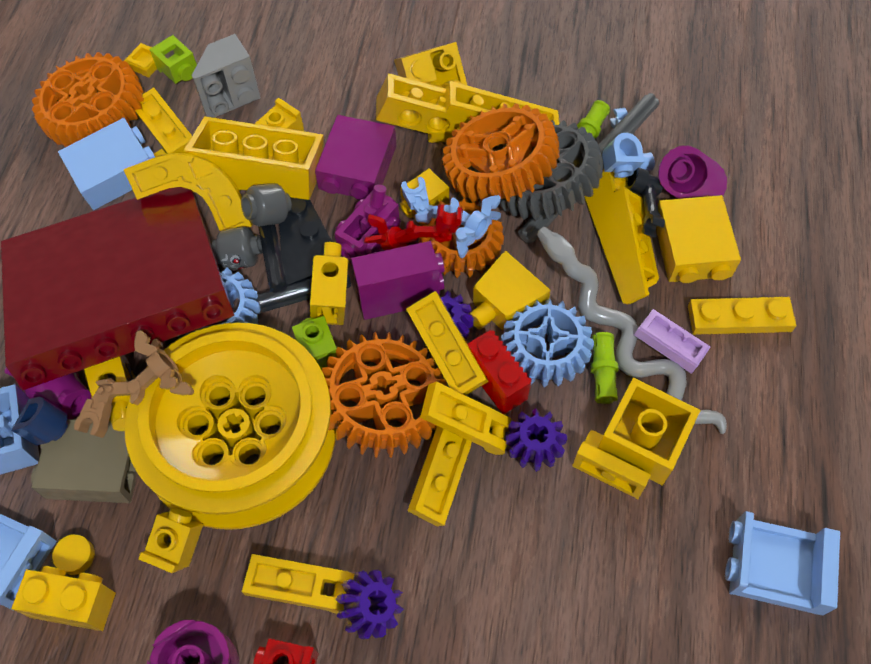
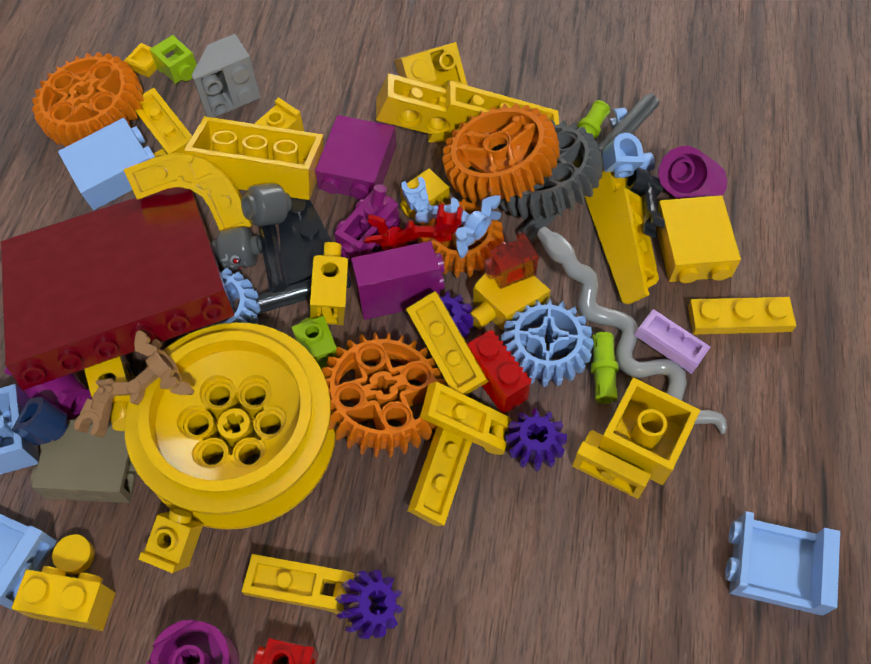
none -> clear red brick [483,231,539,289]

